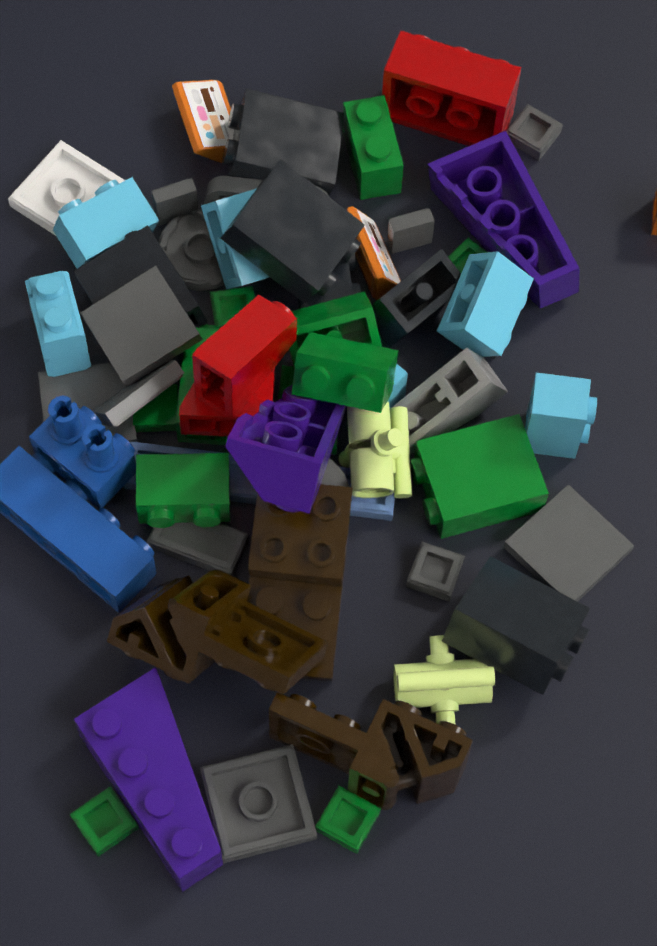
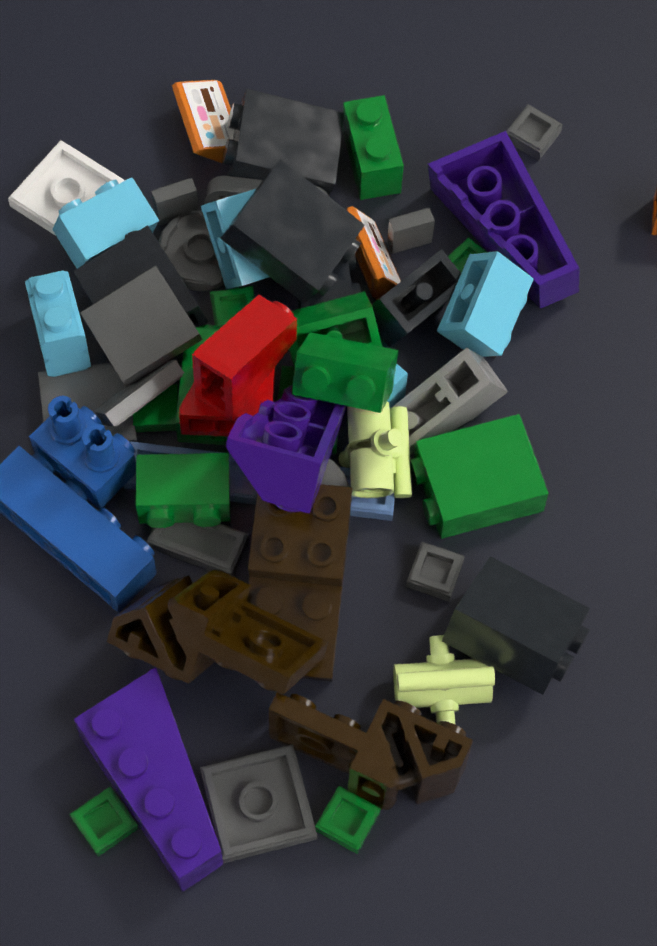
red brick [382,30,522,146] -> none
dark grey tile [504,484,634,602] -> none
medium azure brick [525,372,597,459] -> none

